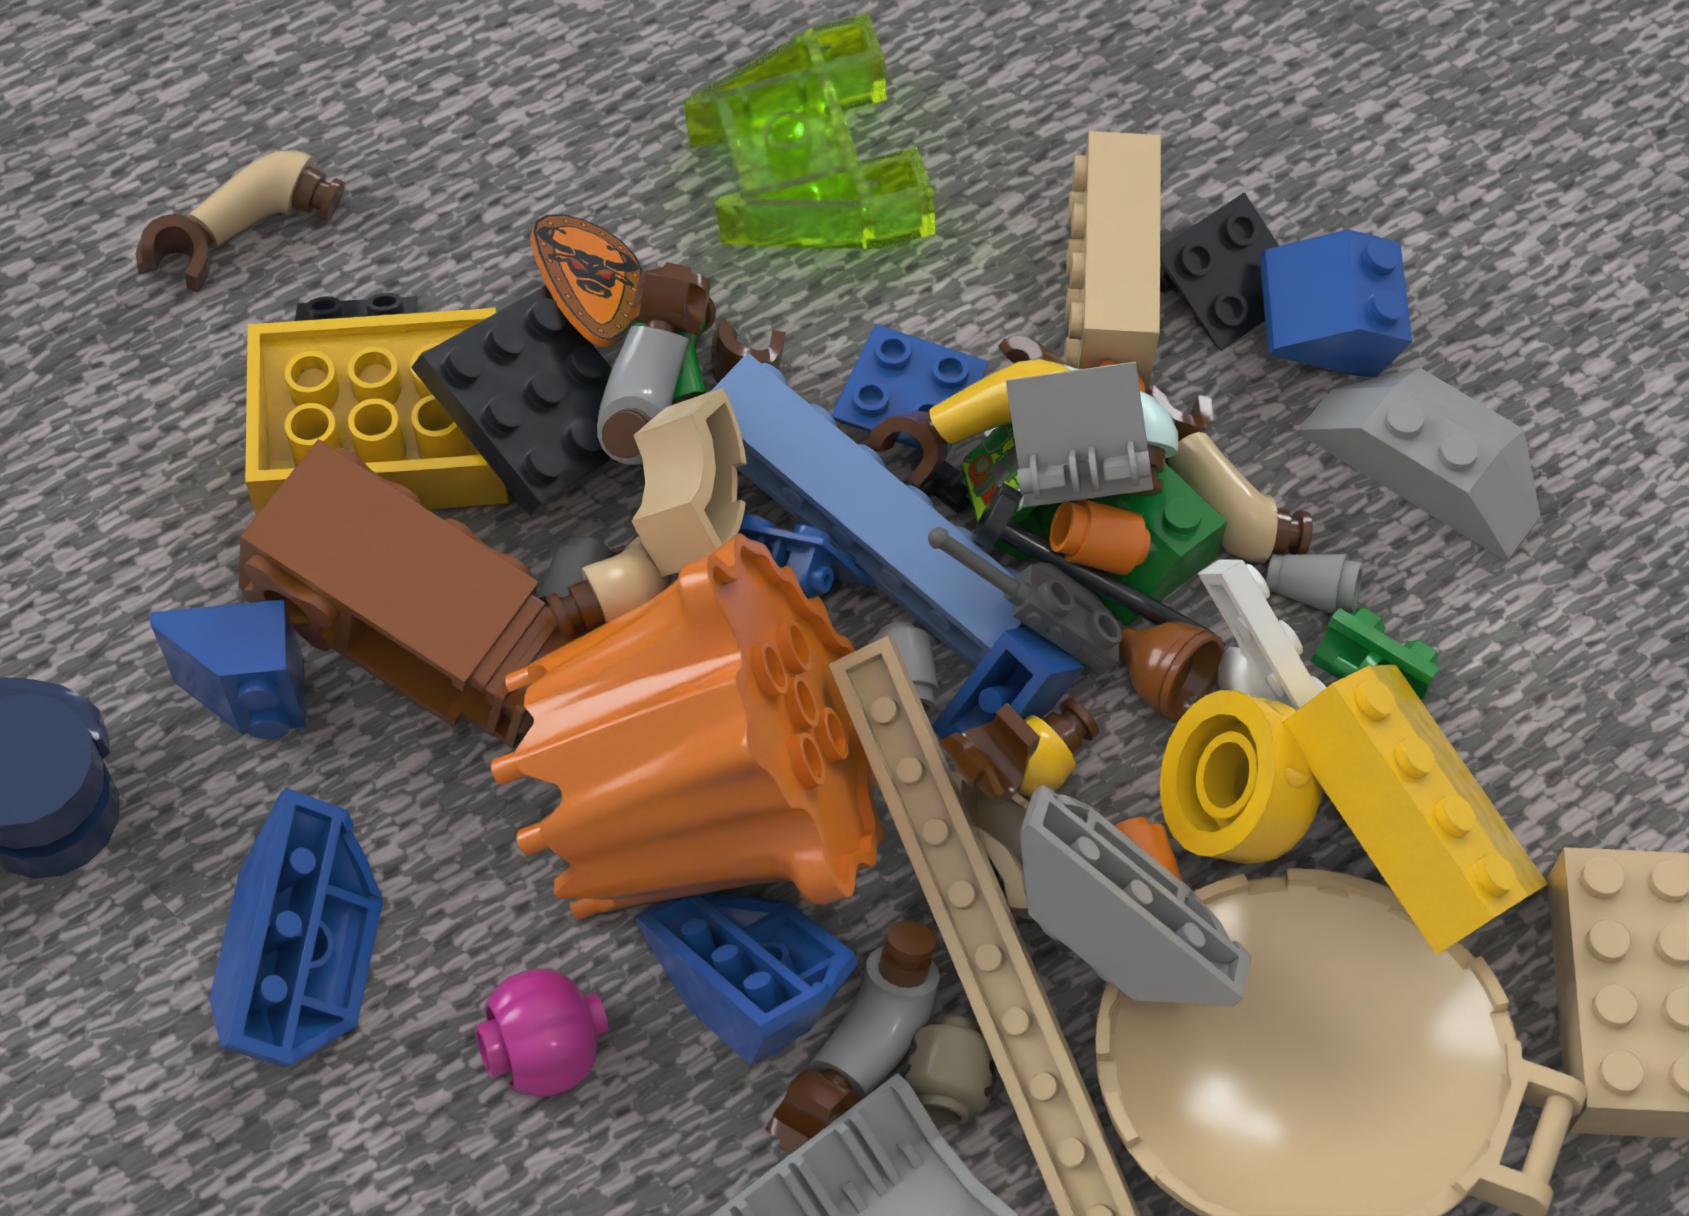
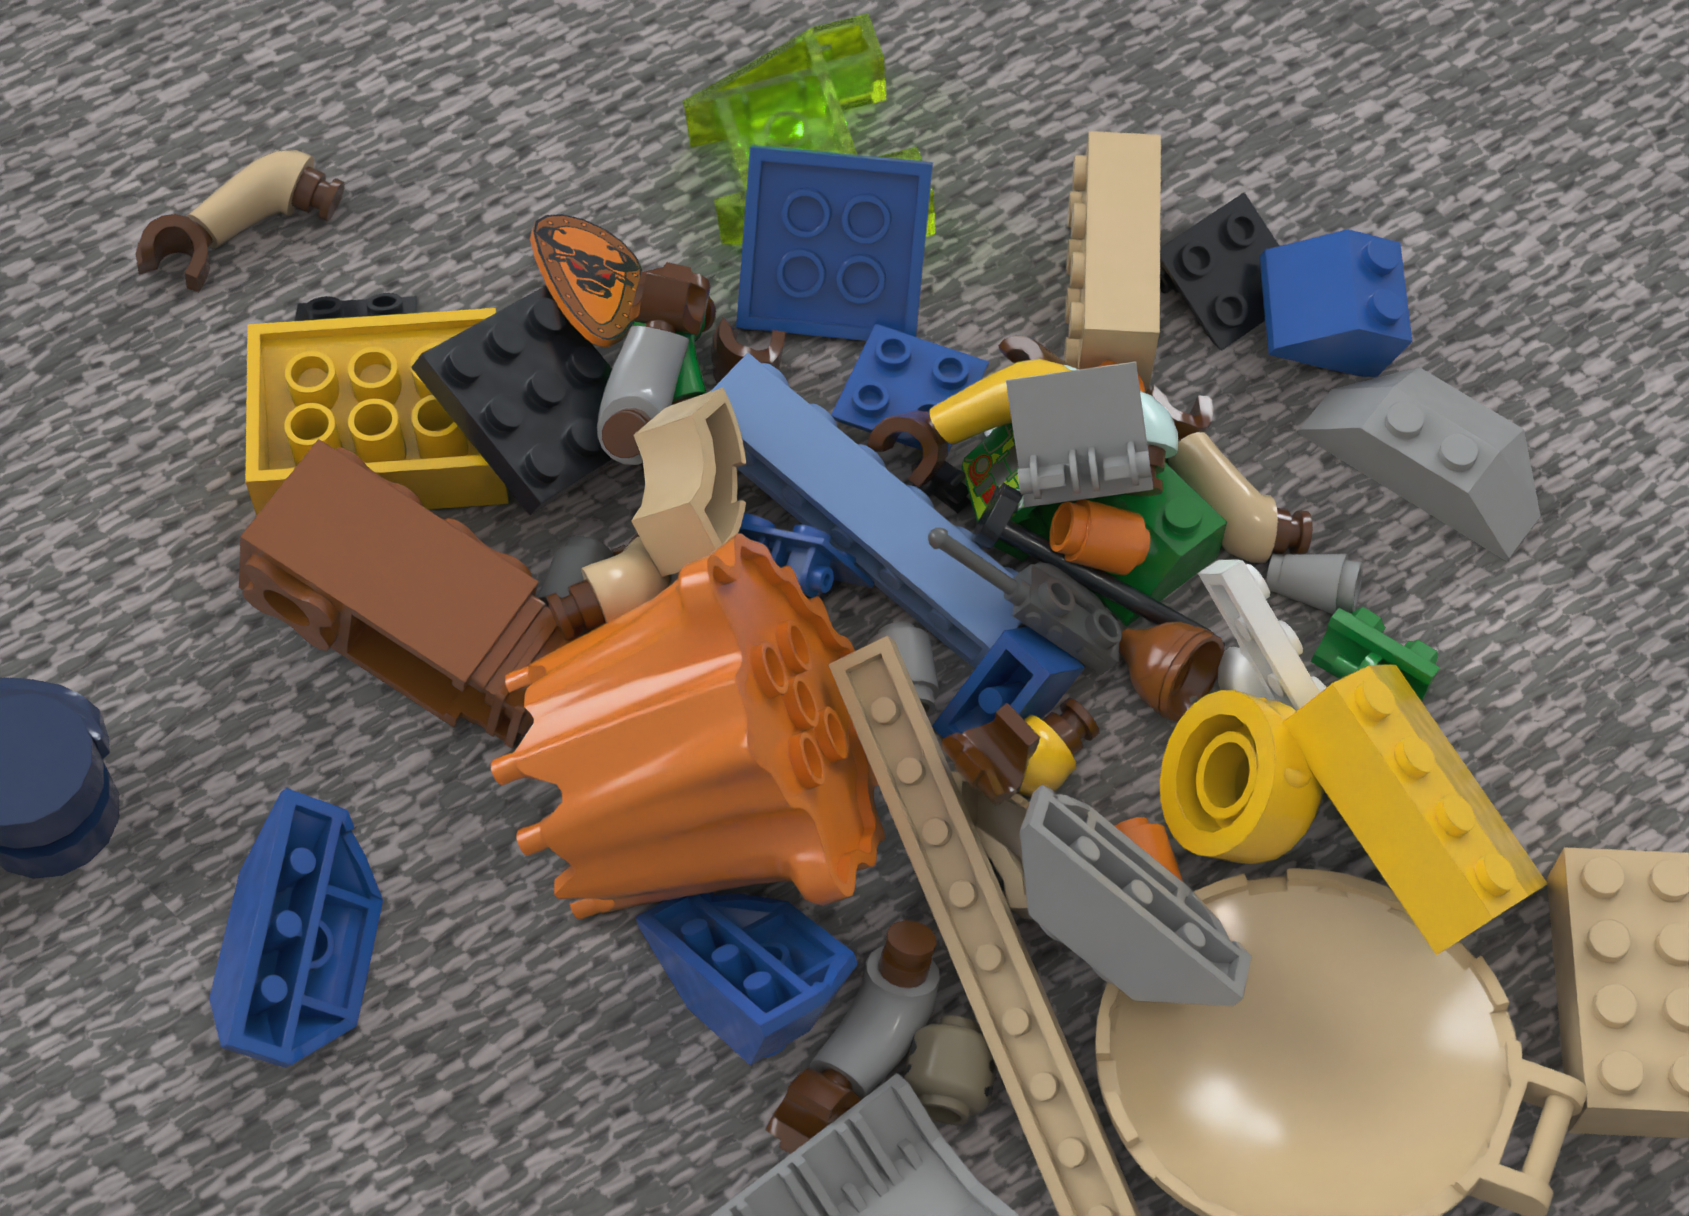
blue slope [150,599,306,739] -> none
dark pink plant [474,968,609,1097] -> none
none -> blue plate [736,145,933,341]

